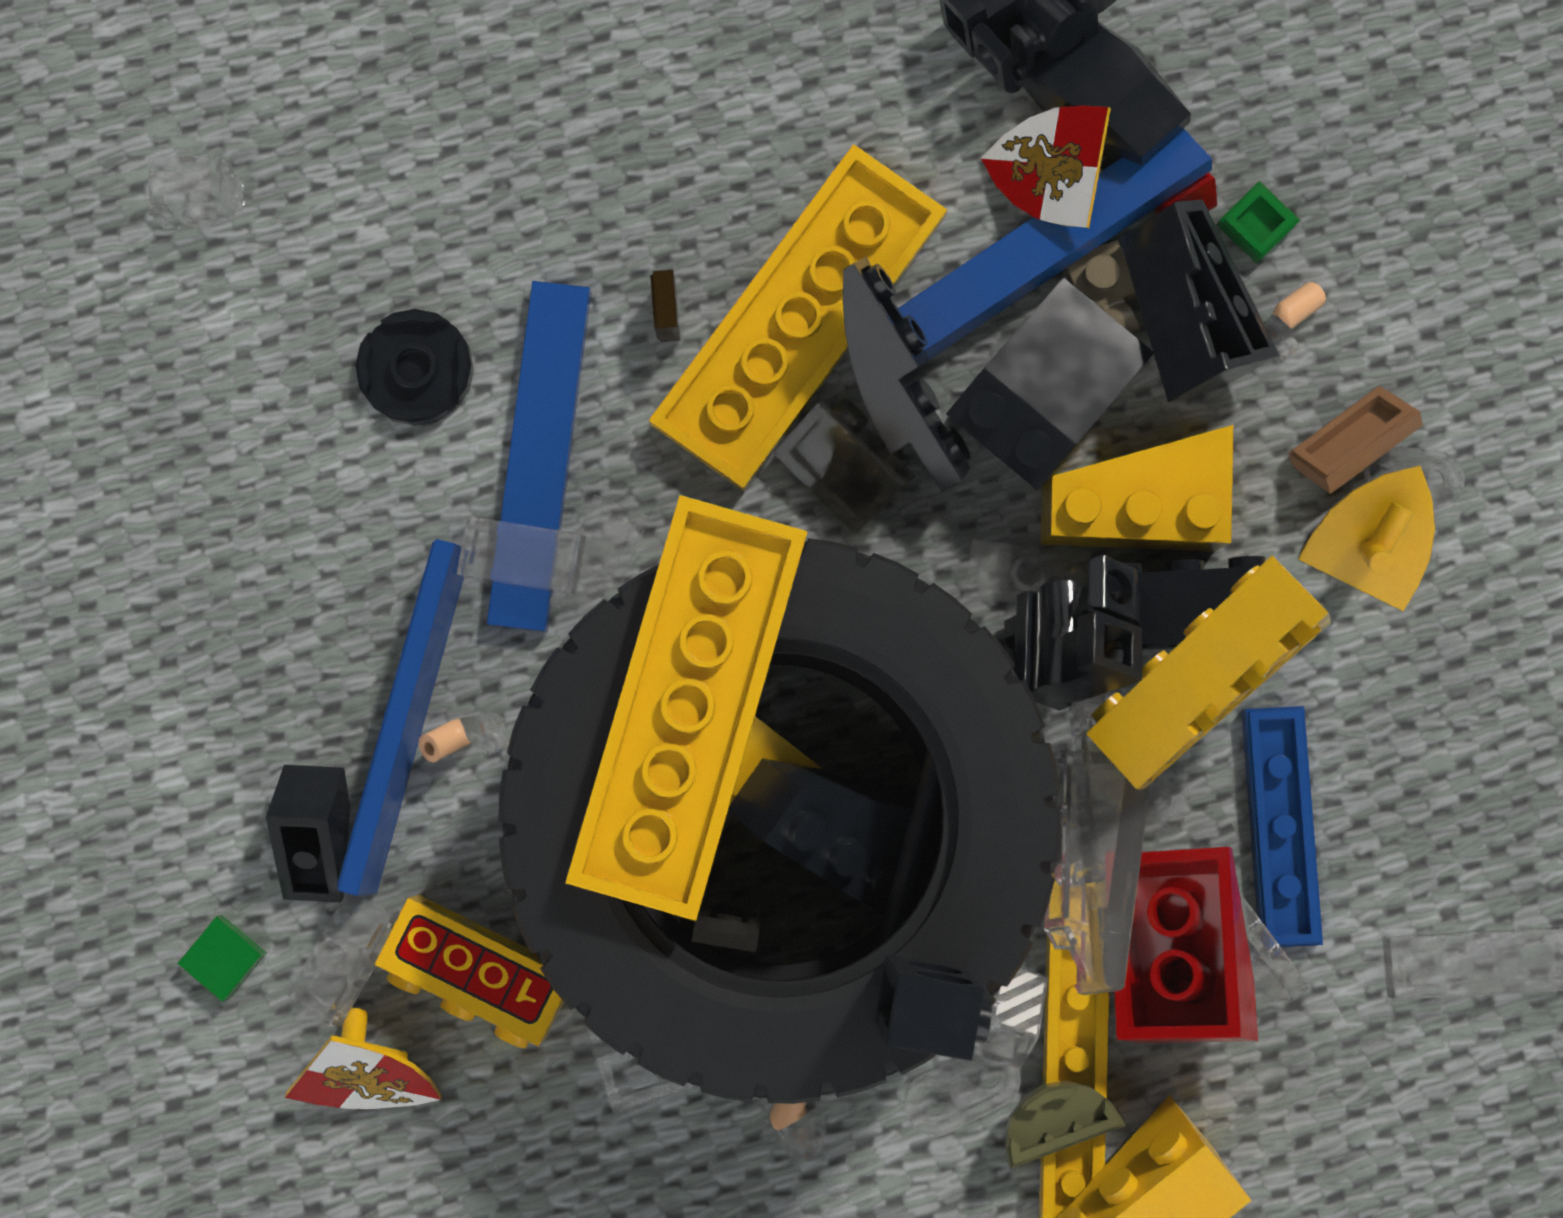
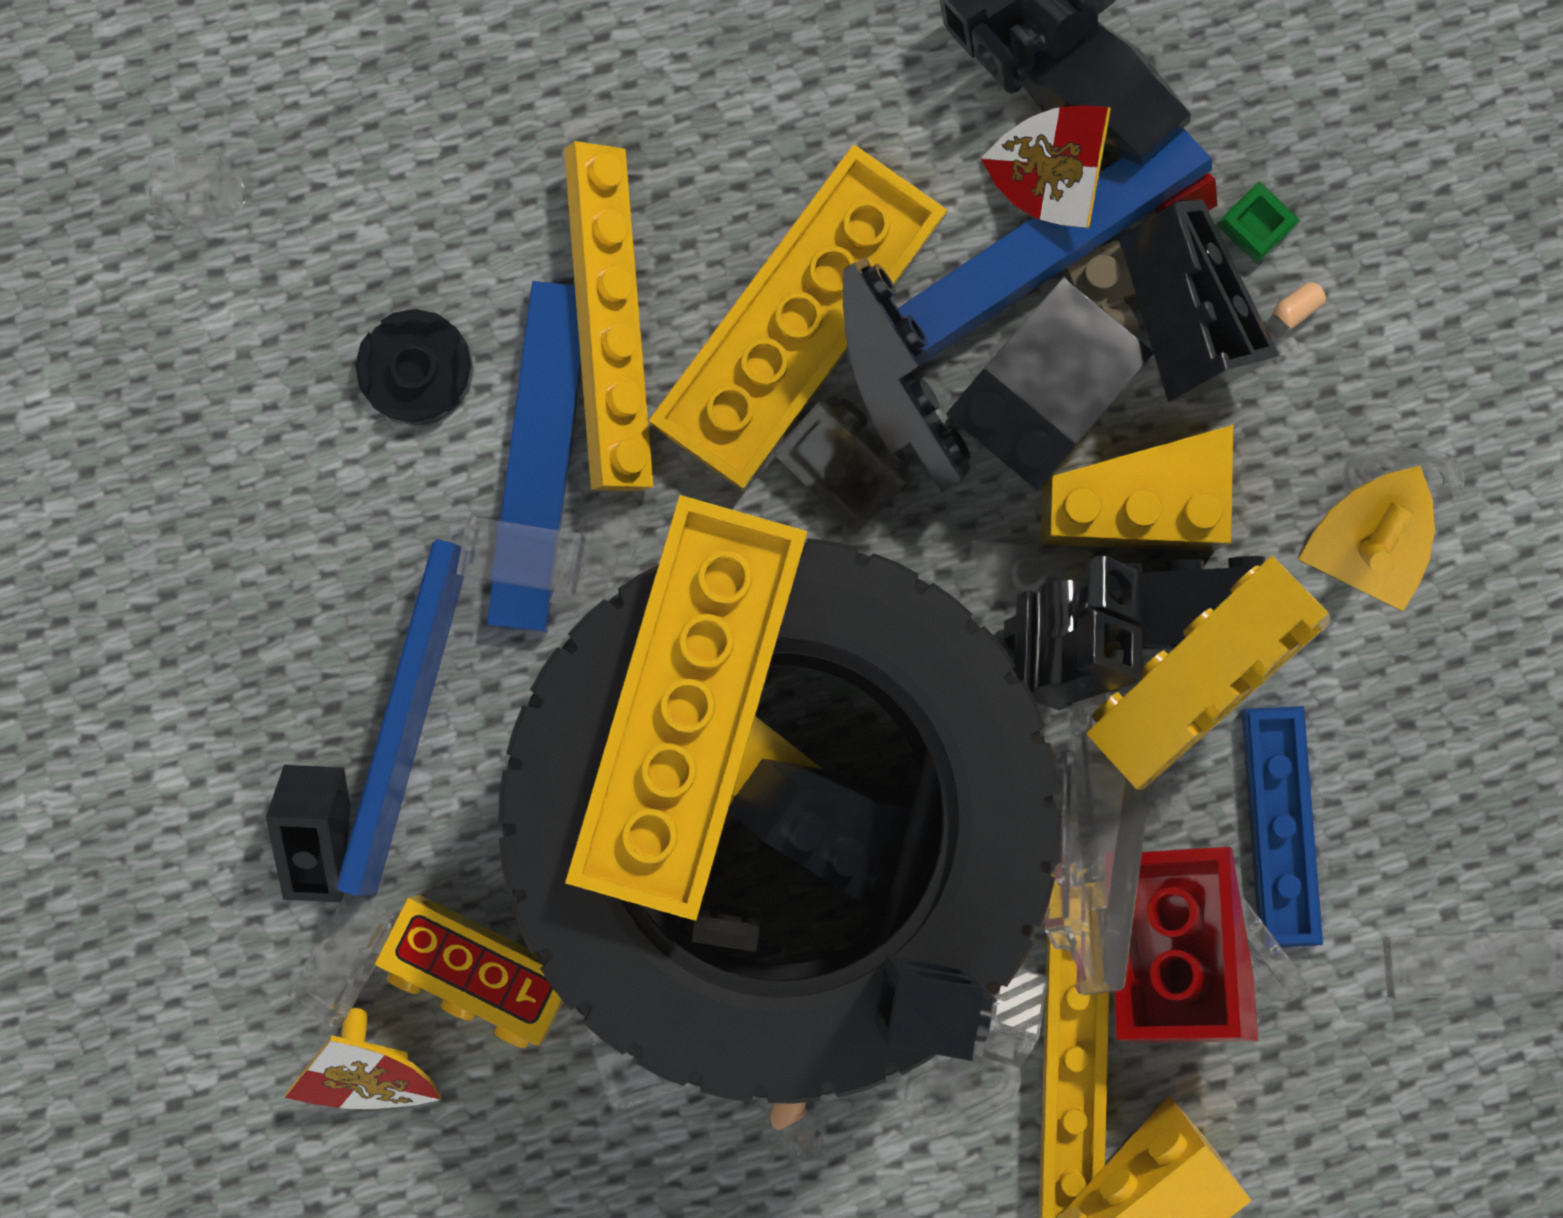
green tile [177,915,267,1002] -> none
arm [418,712,511,763] -> none
dark brown tile [650,269,681,342] -> none
olive tile [1004,1080,1126,1169] -> none
medium nougat tile [1288,385,1423,494] -> none
none -> yellow plate [564,141,653,491]

